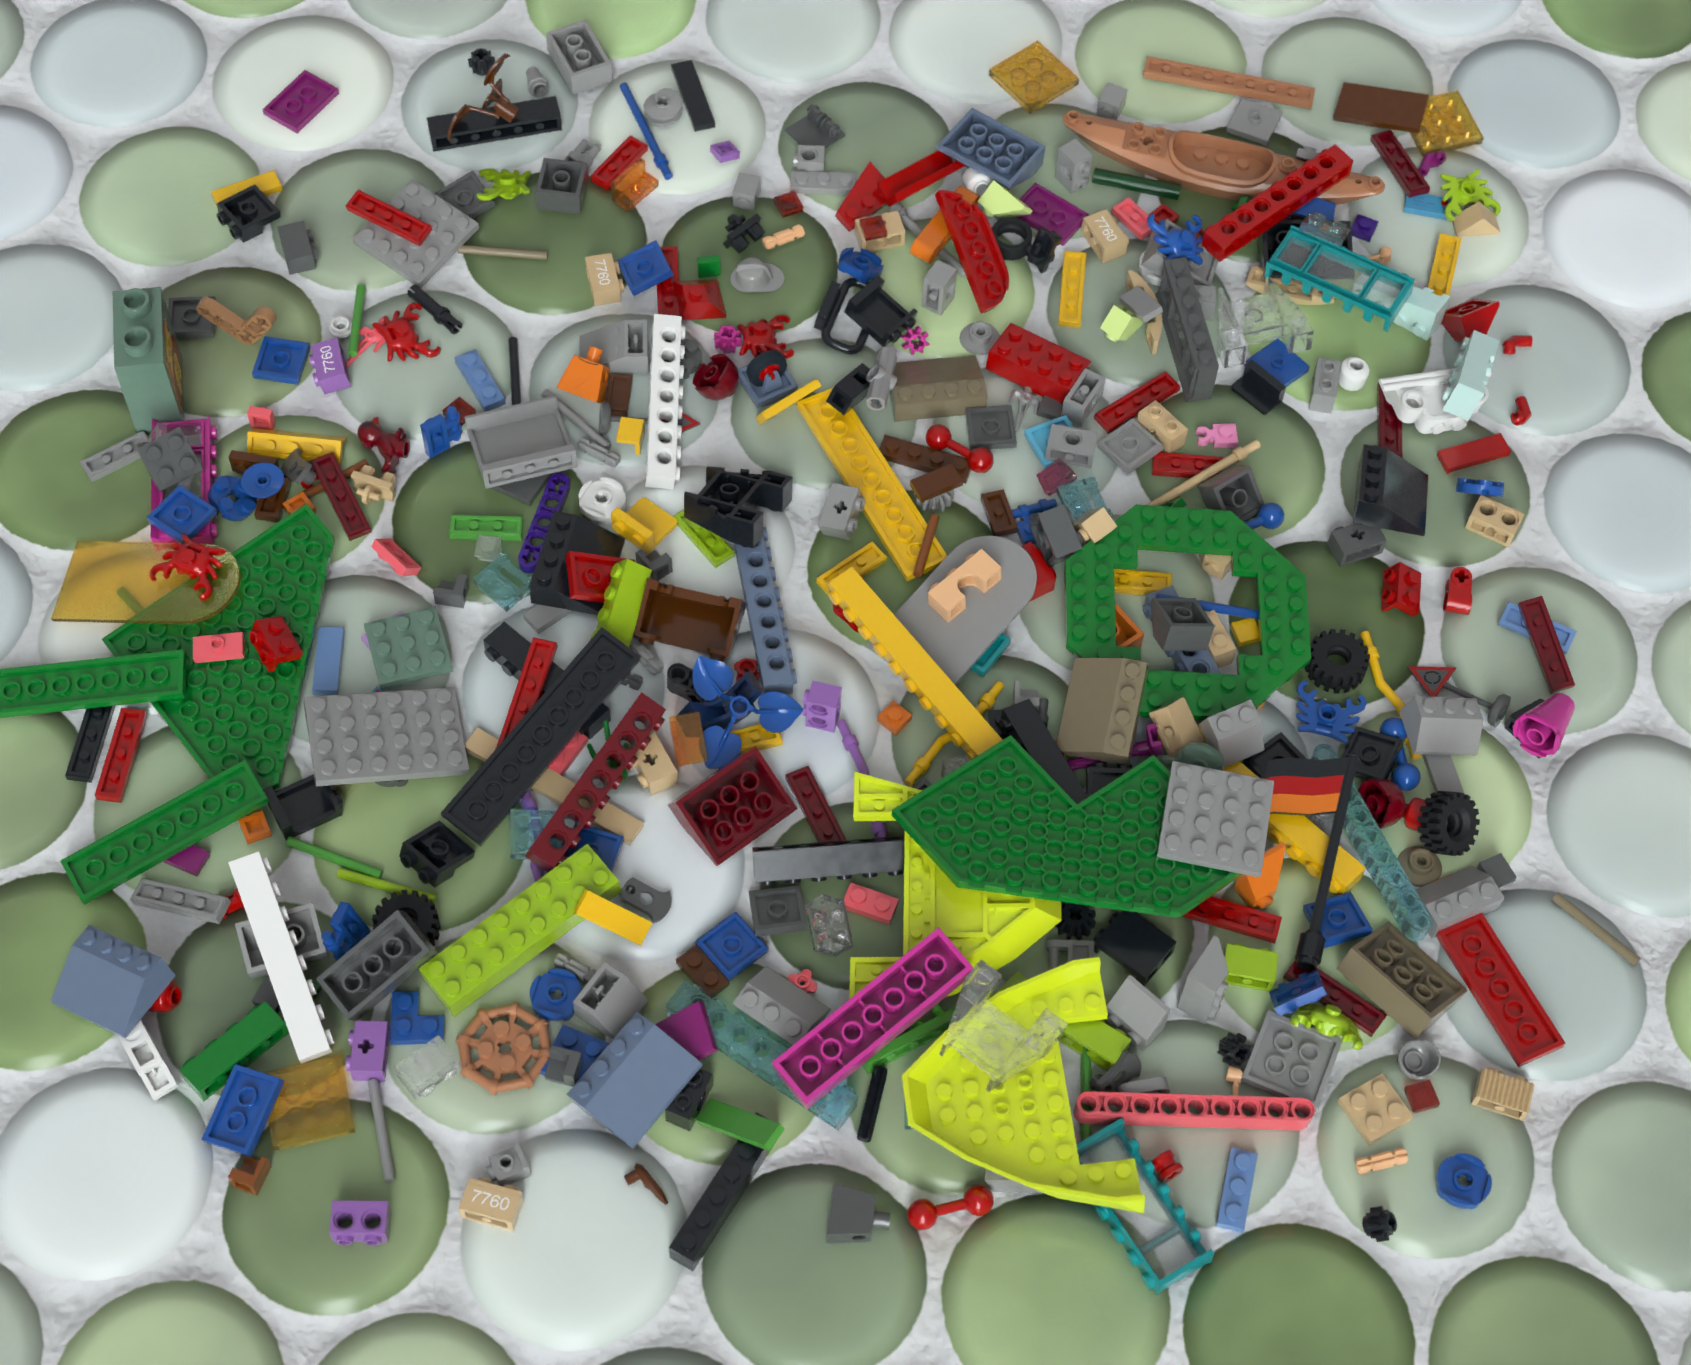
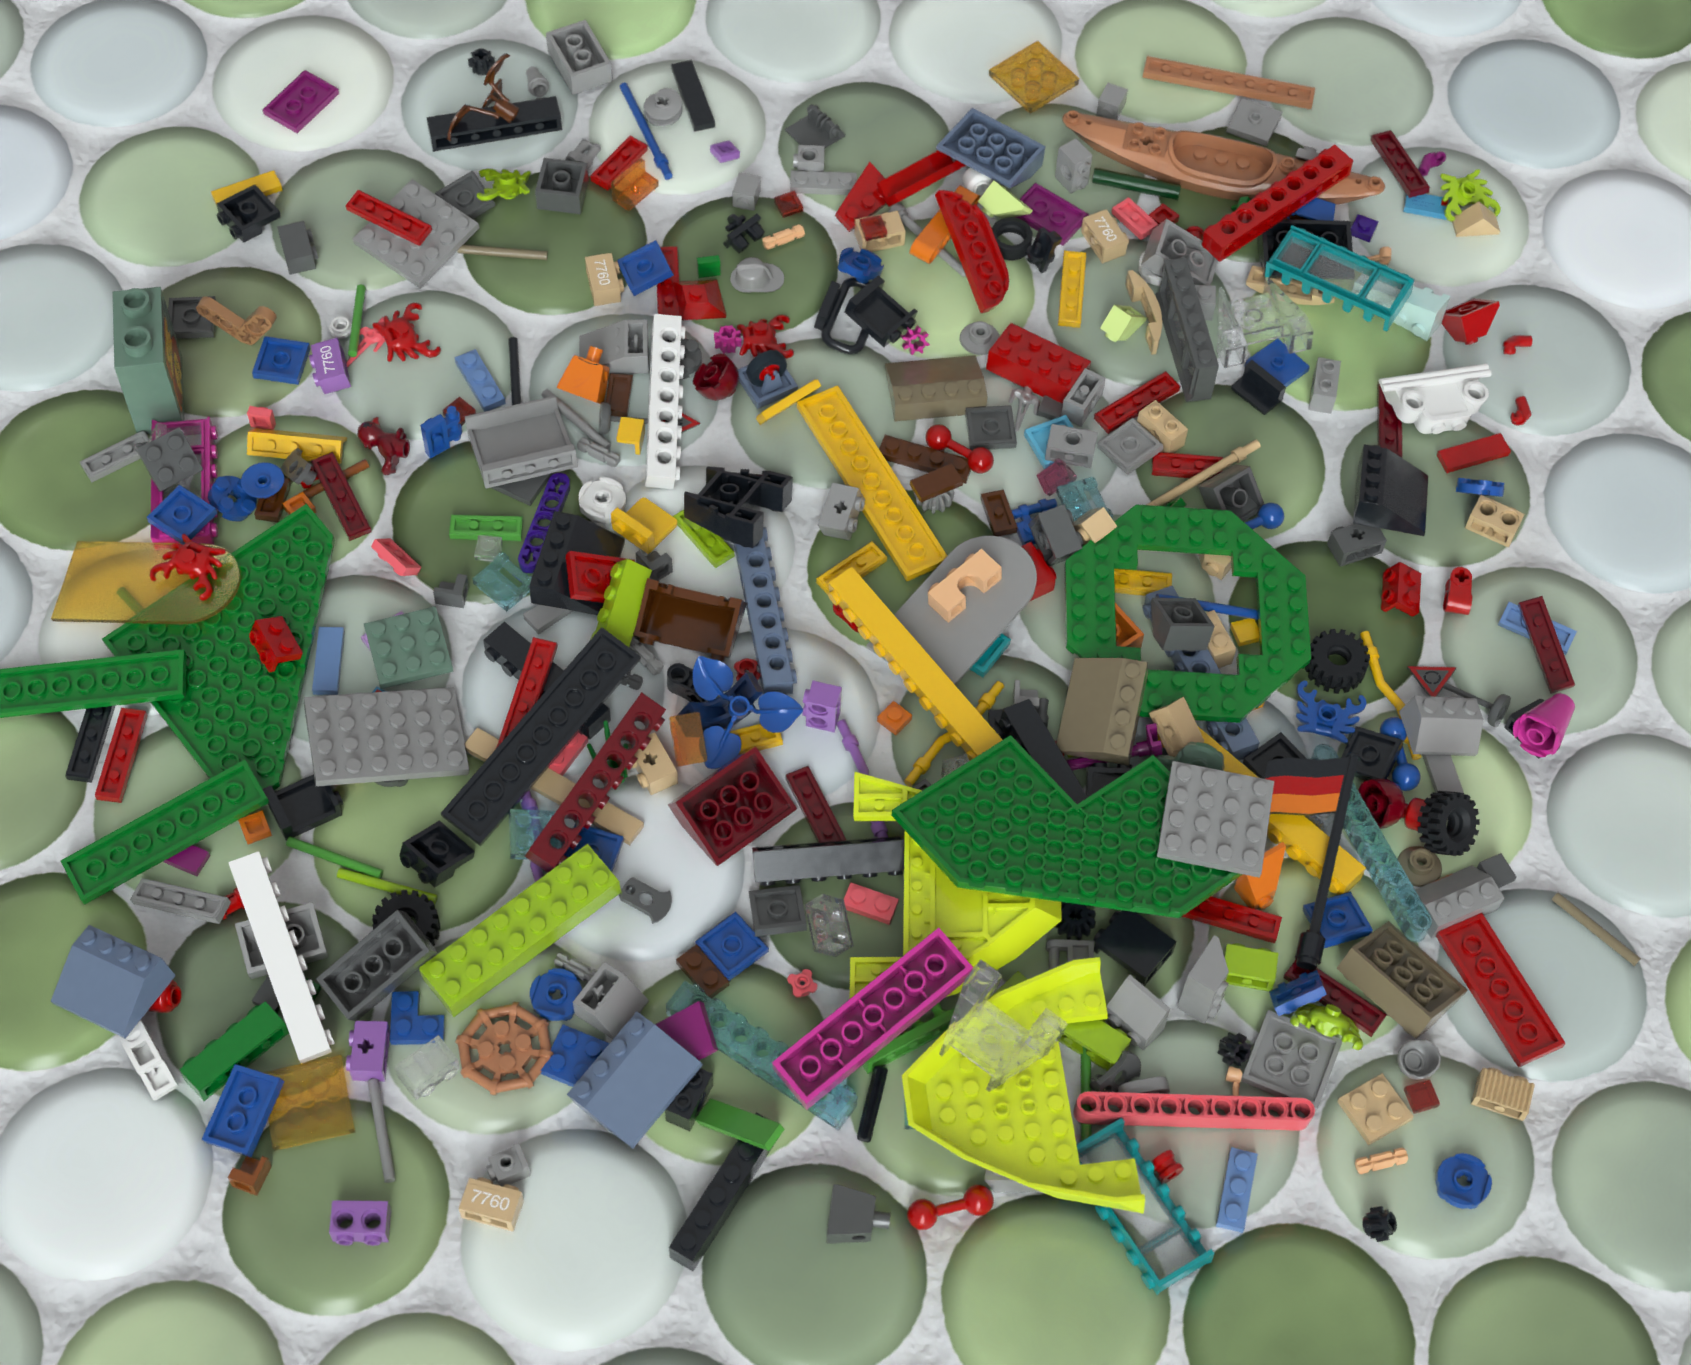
coral plate [193,632,245,663] -> none
reddish brown plate [228,450,280,474] -> none
blue plate [321,902,371,961] -> none
tan hips [351,465,397,505] -> none
black pin [407,284,462,334] -> none
dark grey panel [544,1045,583,1087] -> none
yellow tile [573,889,652,946] -> none
reddish brown bar [624,1163,668,1205] -> none
light grey slope [732,966,831,1046] -> none
black brick [826,363,870,415] -> none
light grey piece [866,347,897,411] -> none
dark orange bar [913,514,940,578] -> none
light grey brick [922,260,957,316] -> none
light grey tile [1119,286,1163,323] -> none
blue animal [1147,214,1204,265] -> none
bright pink plate [1196,424,1238,448] -> none
light grey slope [1198,699,1265,767] -> none
clear light blue plate [1299,212,1351,247] -> none
reddish brown tile [1333,82,1429,133] -> none
white head [1338,357,1370,391] -> none
clear yellow plate [1409,91,1484,157] -> none
yellow plate [1427,233,1462,296] -> none
light aqua wedge [1442,330,1500,421] -> none

